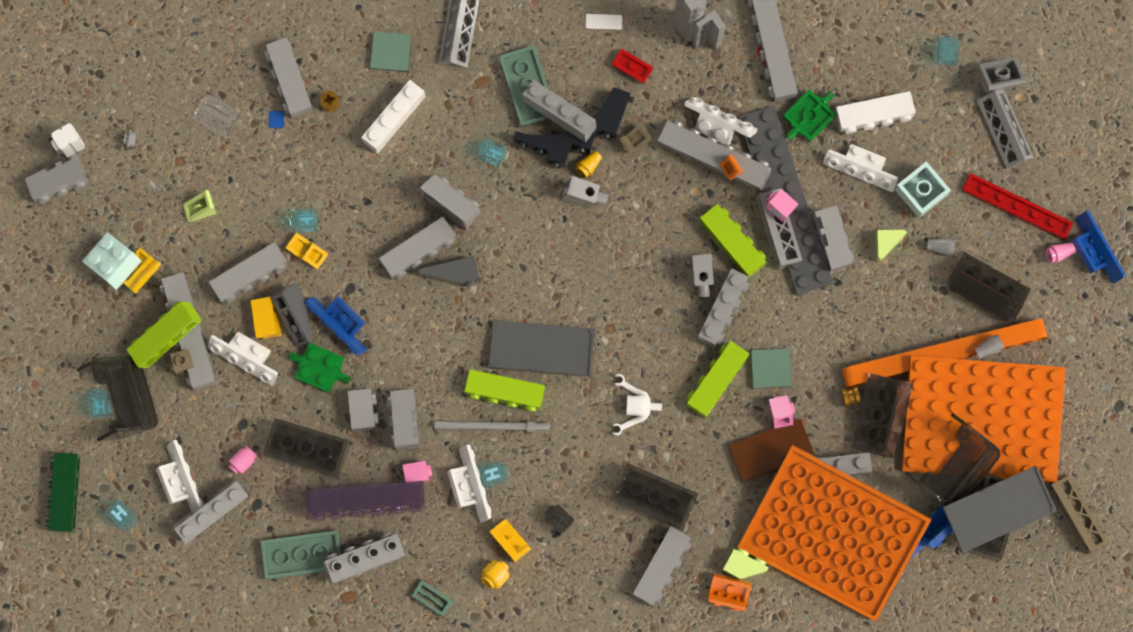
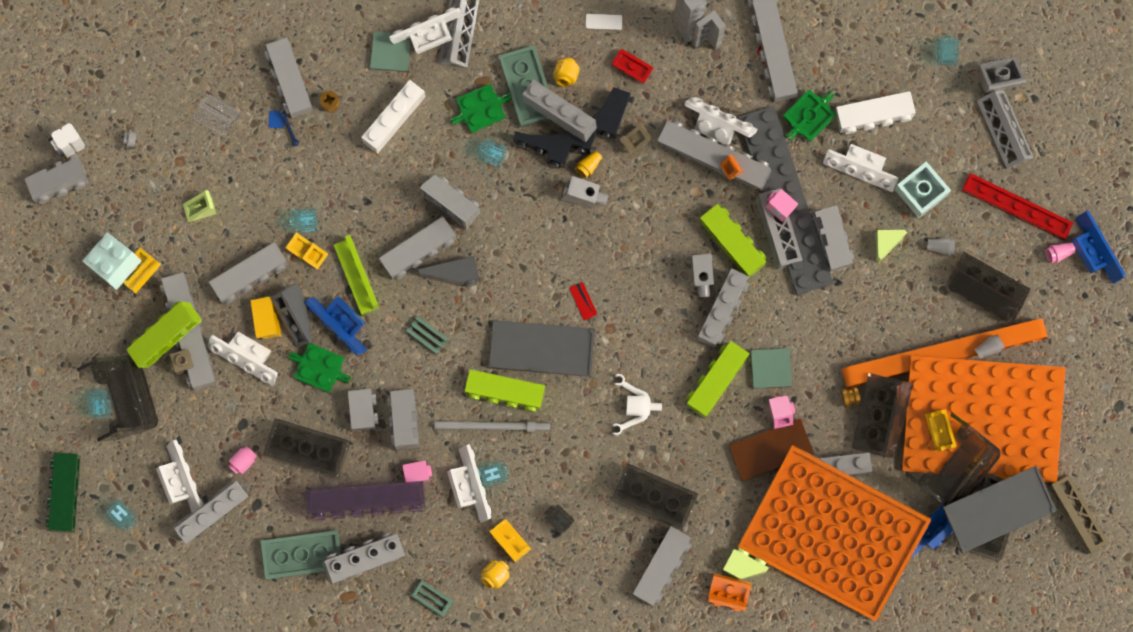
none -> dark blue hinge [280,110,299,146]
none -> lime fence [334,235,380,315]
none -> white bracket [389,8,463,54]
none -> sand green tile [406,316,448,355]
none -> green plate [450,83,512,134]
none -> yellow head [553,58,580,87]
none -> red sticker [569,282,597,320]
none -> yellow hinge [925,409,957,451]

